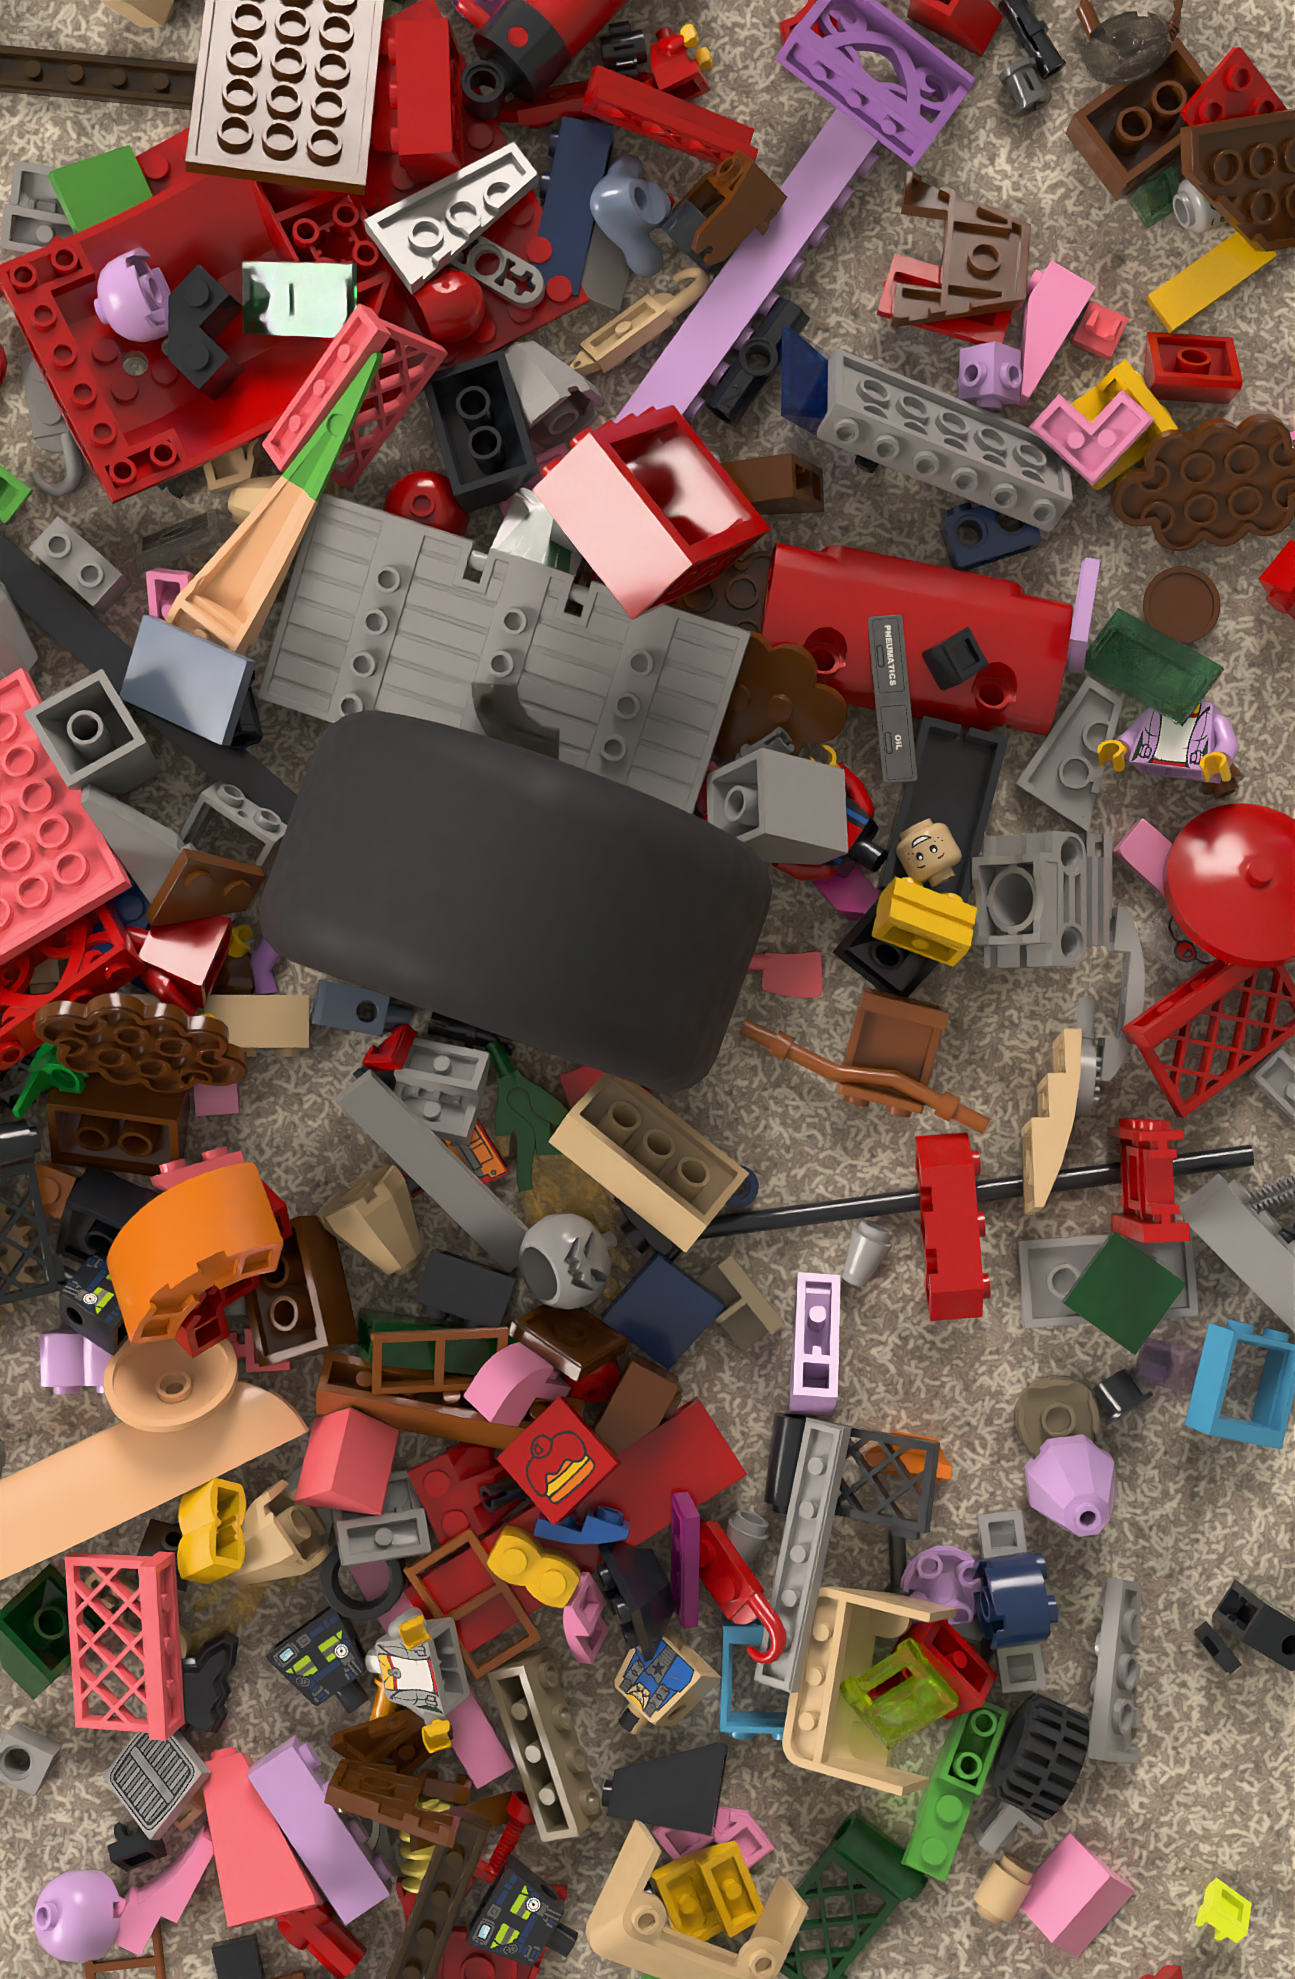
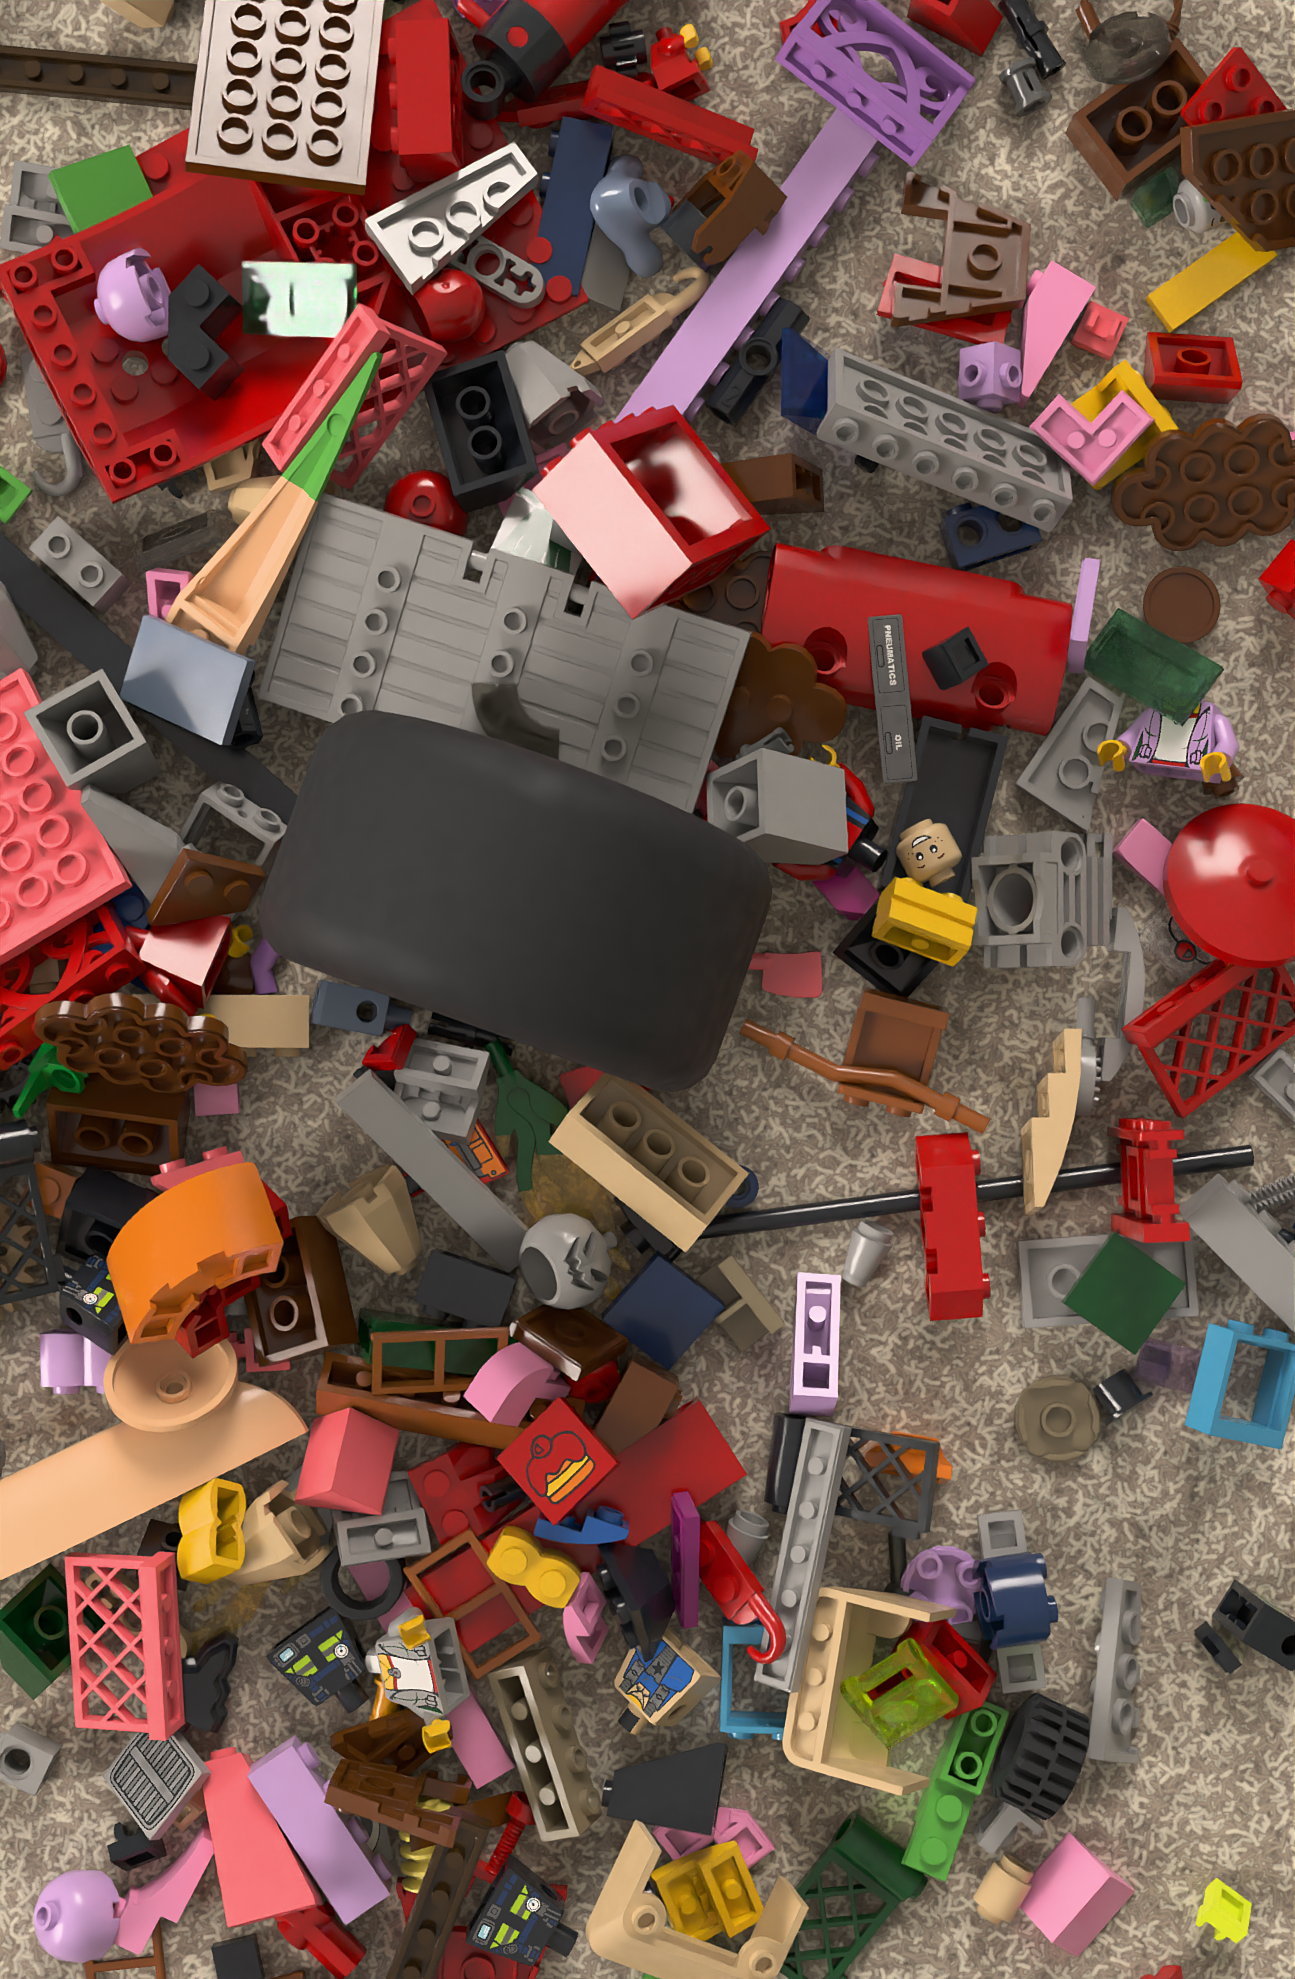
lavender cone [1024,1434,1117,1537] -> none

